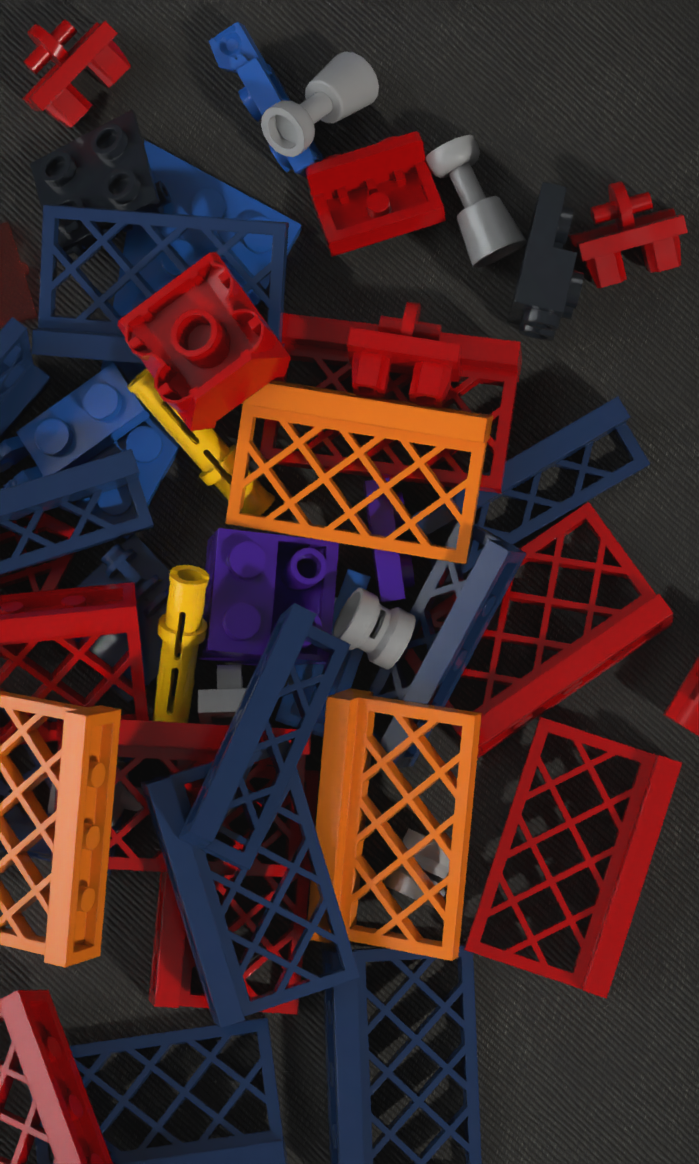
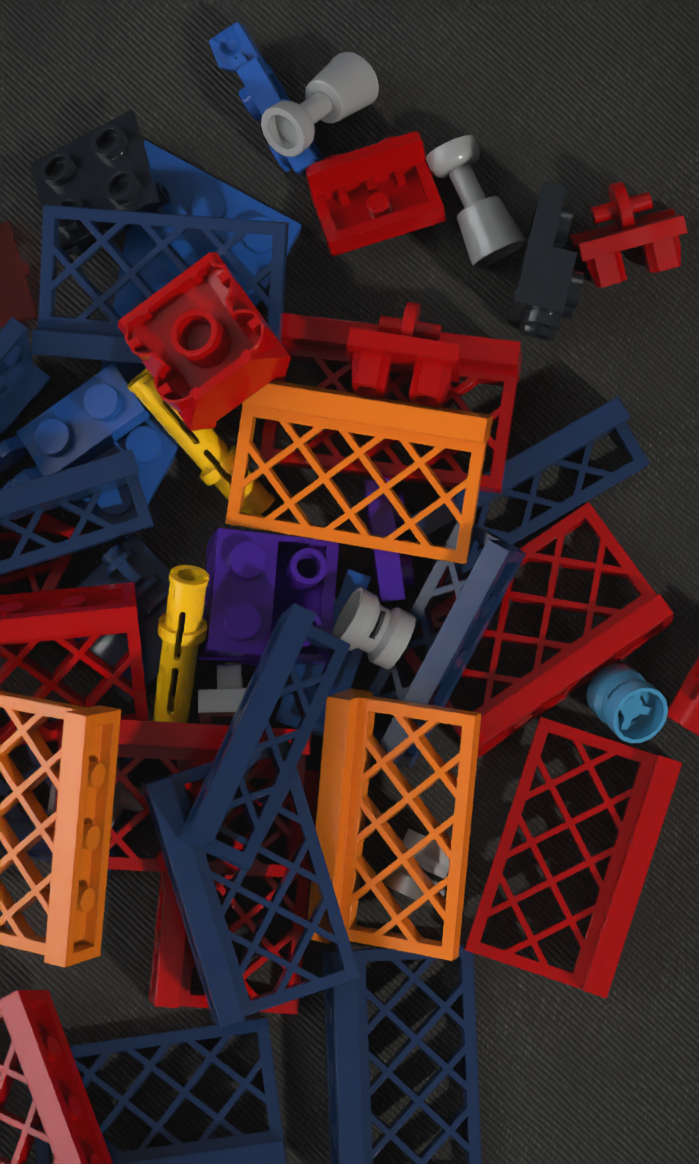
red hips [22,19,131,128] -> none
none -> dark azure wheel [586,663,668,743]

